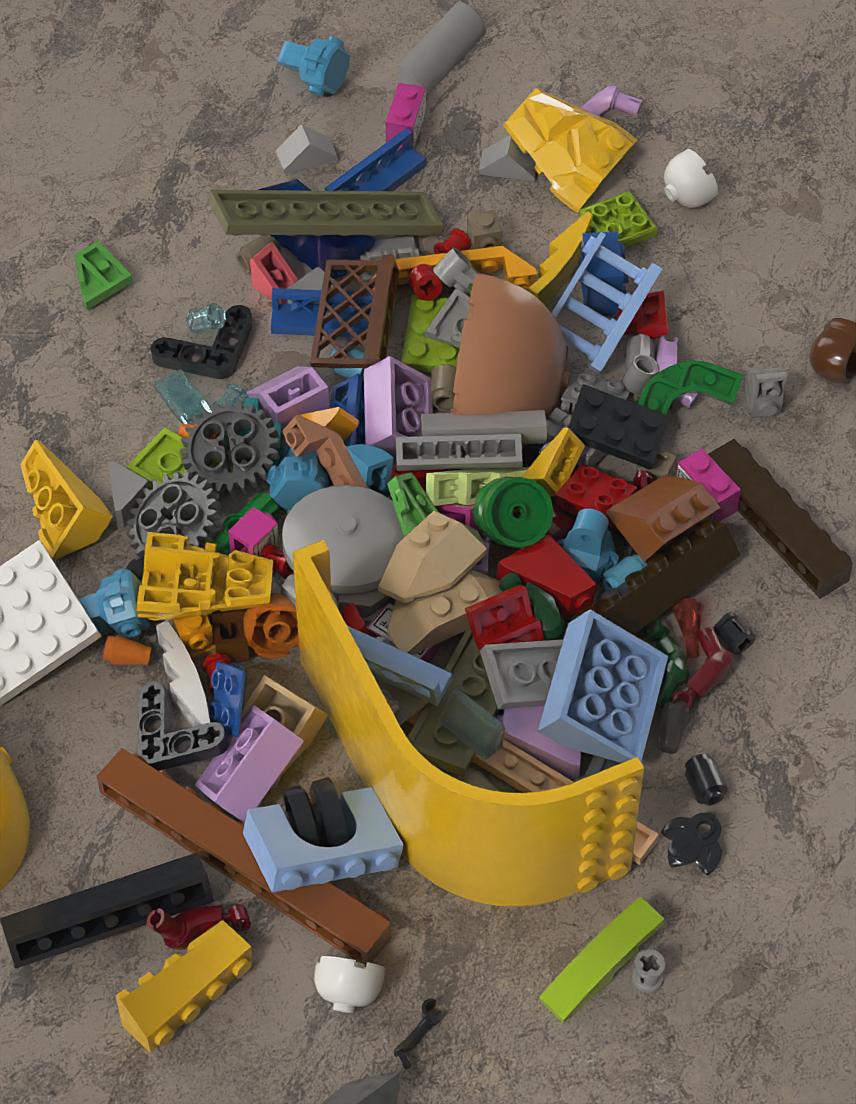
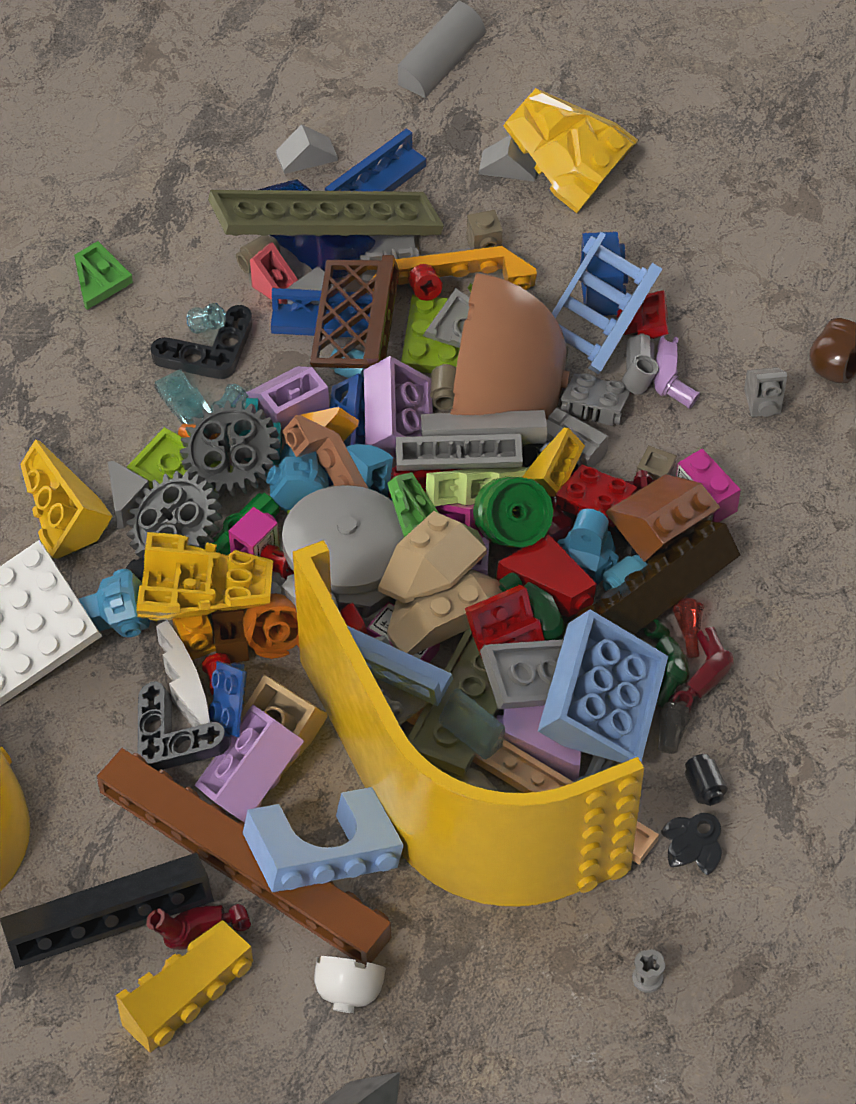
orange cone [103,634,152,666] -> none
dark azure piece [276,36,350,97] -> none
black wheel [283,777,349,848] -> none
dark pink brick [385,83,426,149] -> none
black piece [394,998,442,1069] -> none
red bush [433,228,472,254] -> none
light grey piece [433,247,480,297] -> none
yellow slope [528,211,592,305] -> none
lime slope [539,896,665,1023] -> none
black plate [568,384,669,470] -> none
lime tile [579,191,658,248] -> none
lavender arm [581,85,643,117] -> none
green plate [636,360,743,415] -> none
white cylinder [664,149,718,208] -> none
dark brown brick [708,439,853,599] -> none
black bush [714,612,756,655] -> none

